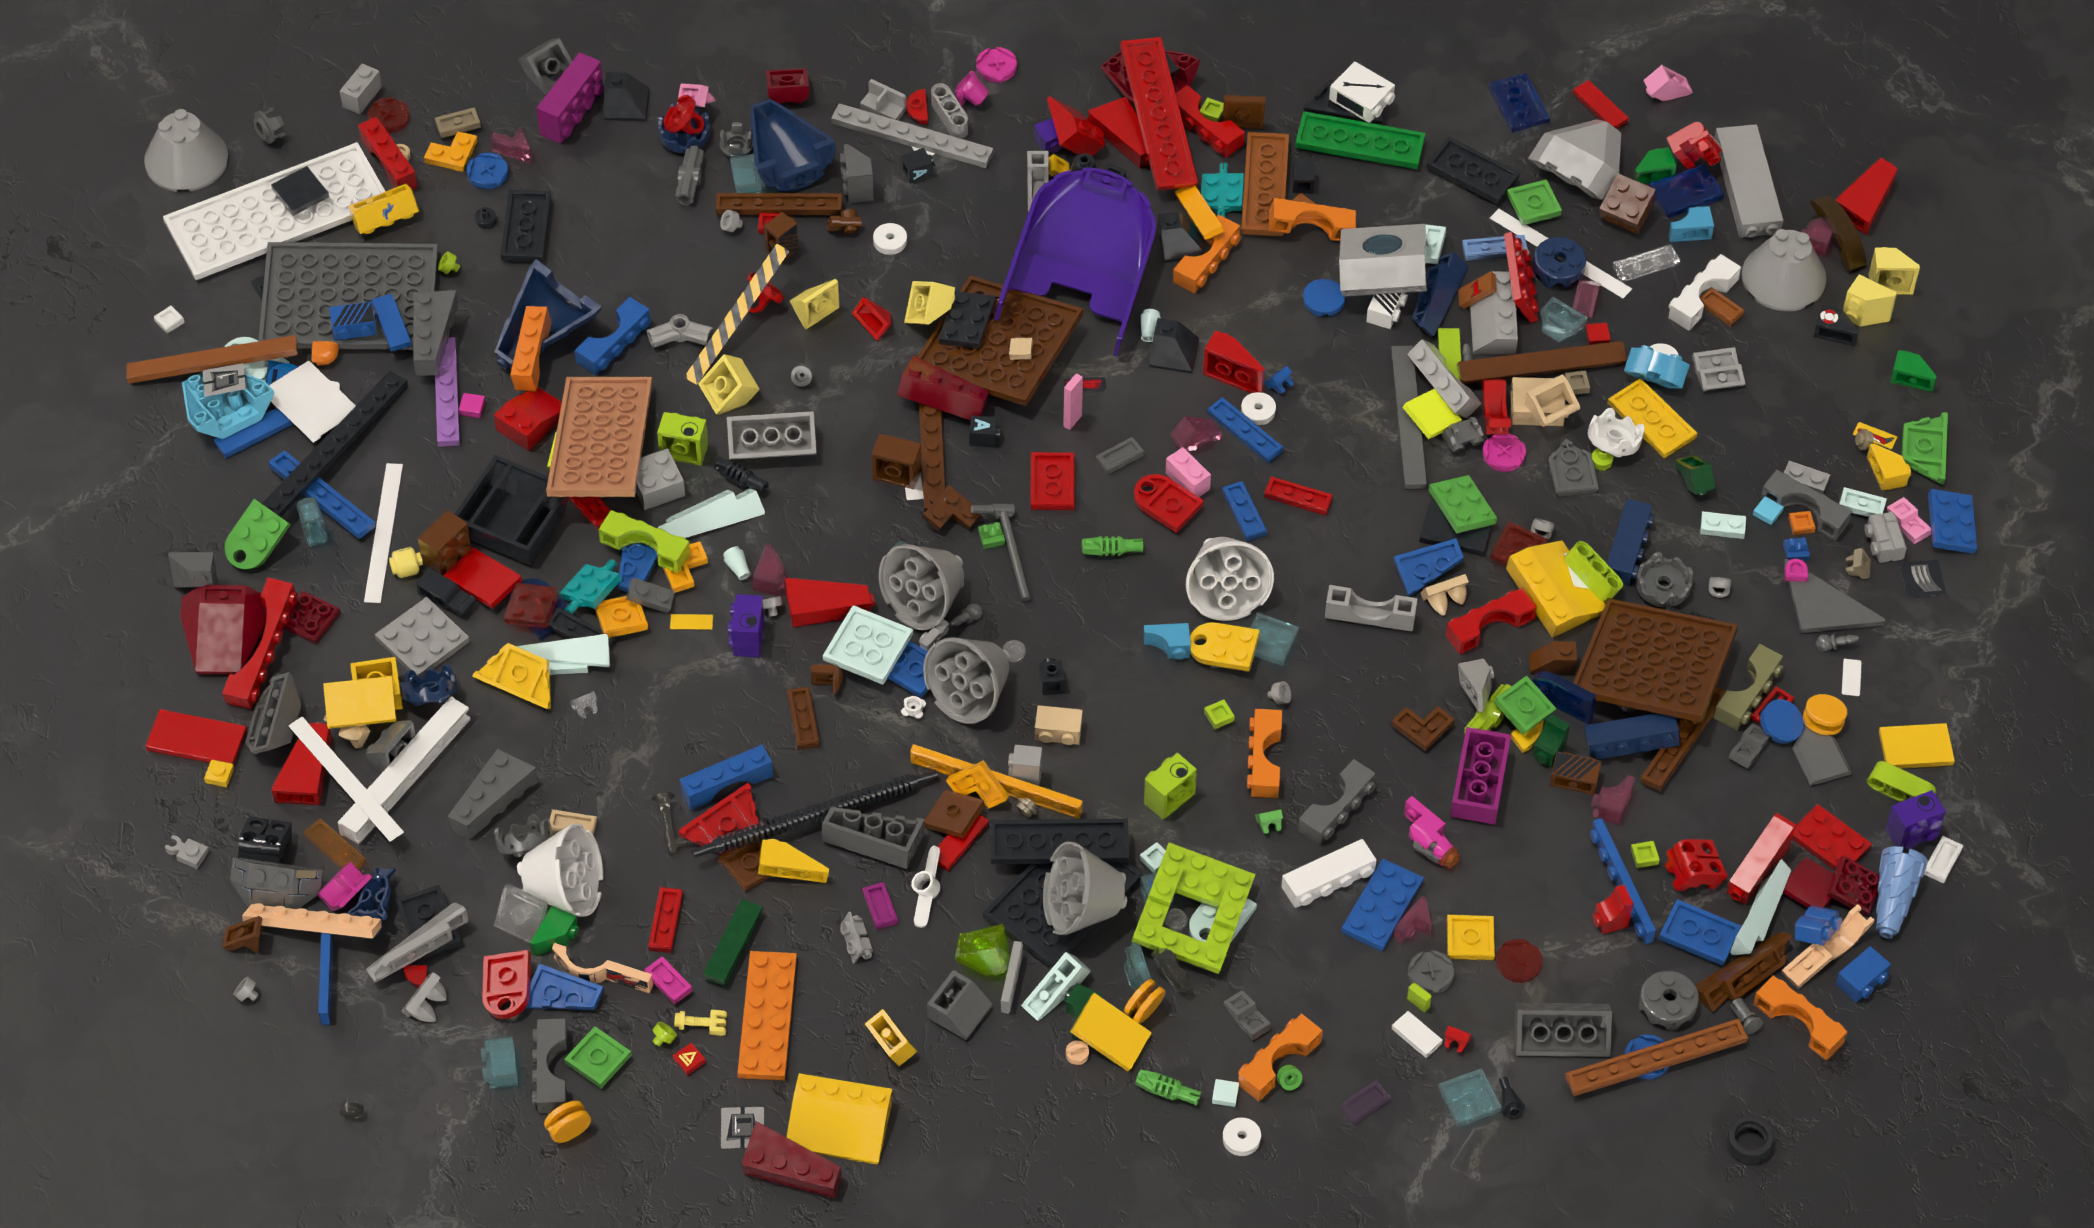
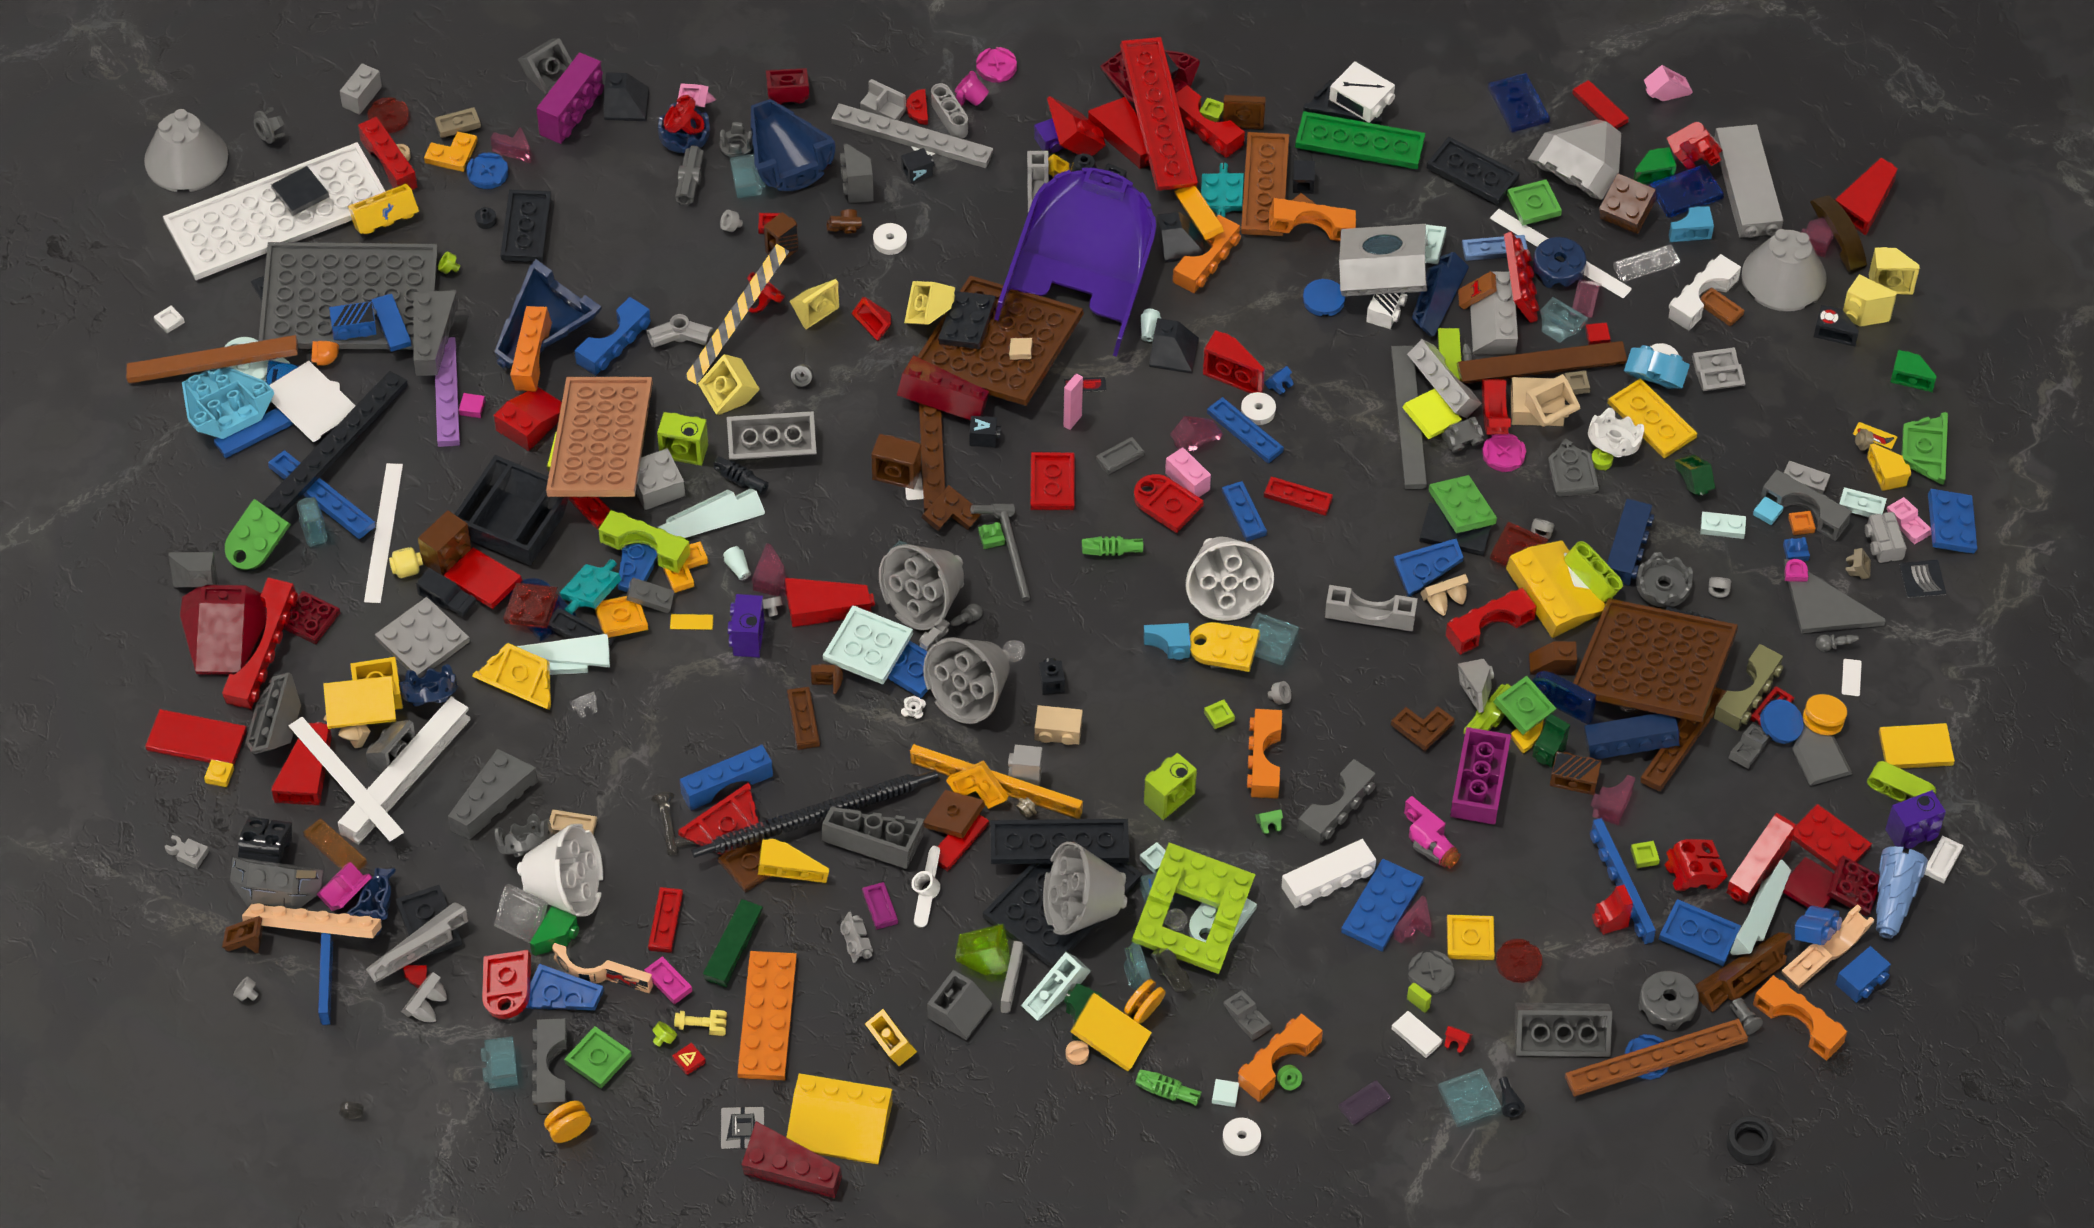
sticker [203,363,246,396] -> none
reddish brown plate [715,193,842,215] -> none

